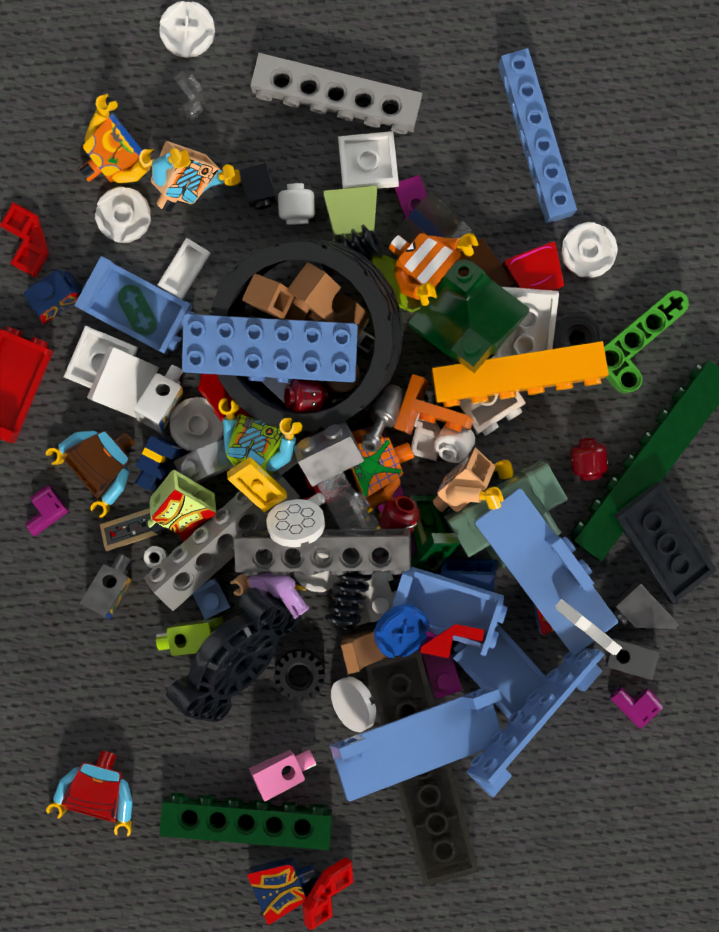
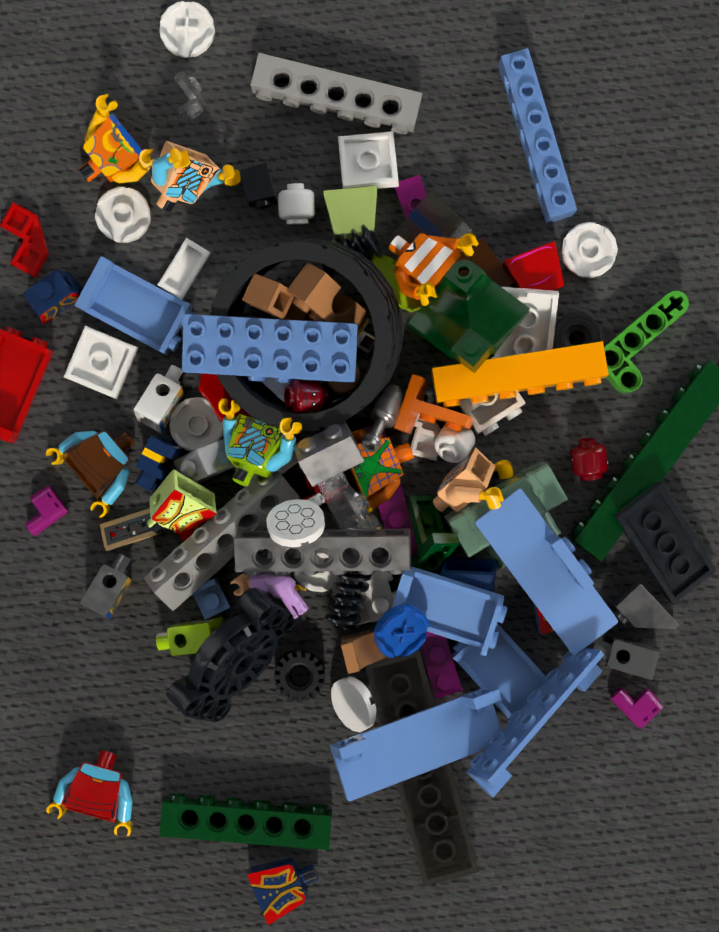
white tile [87,346,159,418] -> none
clear green beam [118,285,158,336] -> none
white pin [144,546,168,568] -> none
yellow plate [227,457,287,513] -> none
bright pink torso [249,750,316,802] -> none
red tile [303,857,353,930] -> none
dark red head [379,496,420,534] -> none
red slope [420,624,484,658] -> none
white tile [555,599,622,655] -> none

